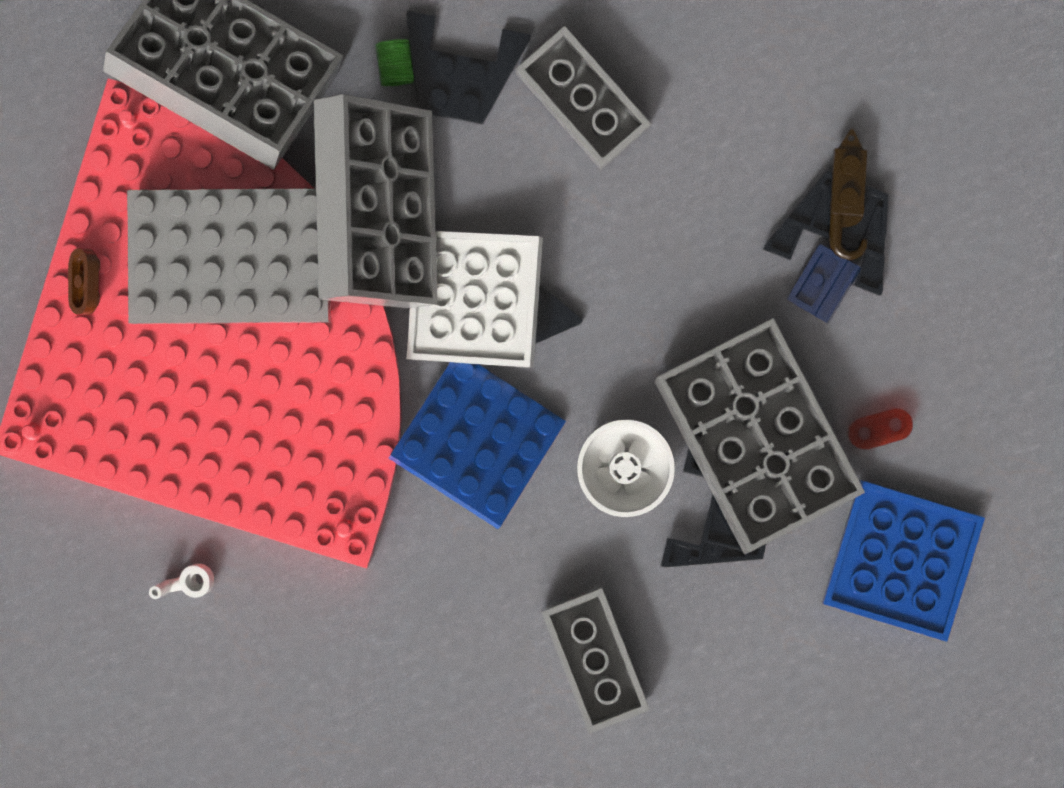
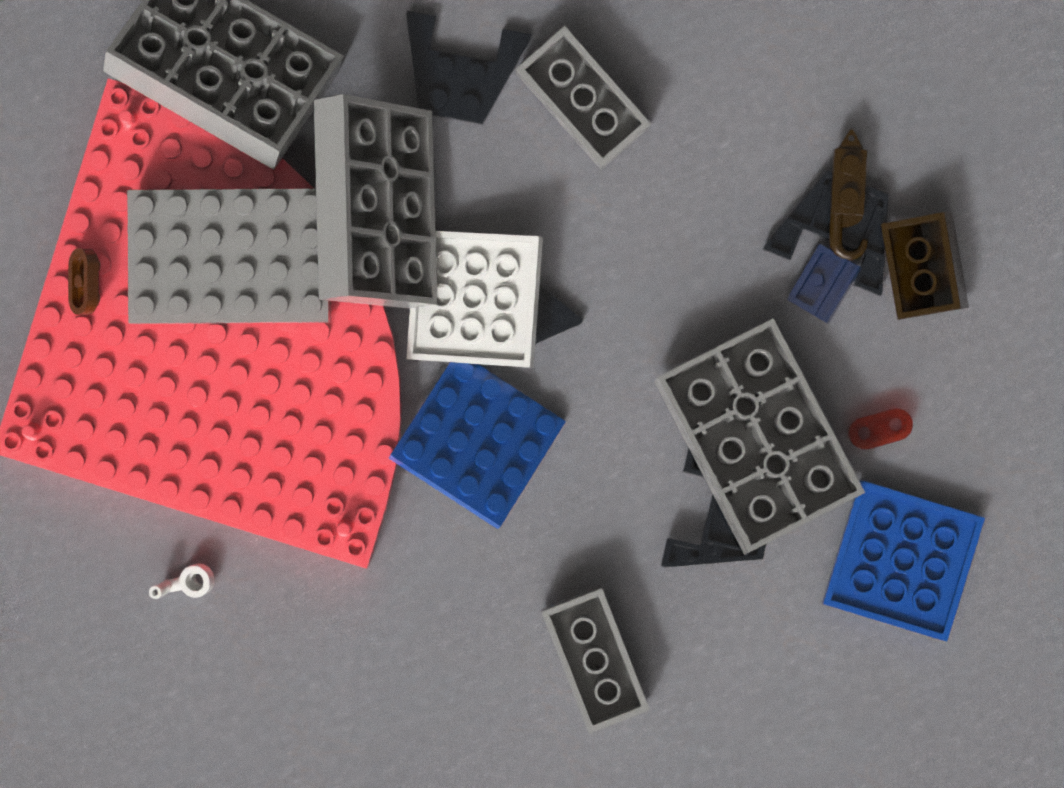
bright green piece [375,39,414,86] -> none
white piece [577,420,675,517] -> none
none -> dark brown slope [881,212,969,320]

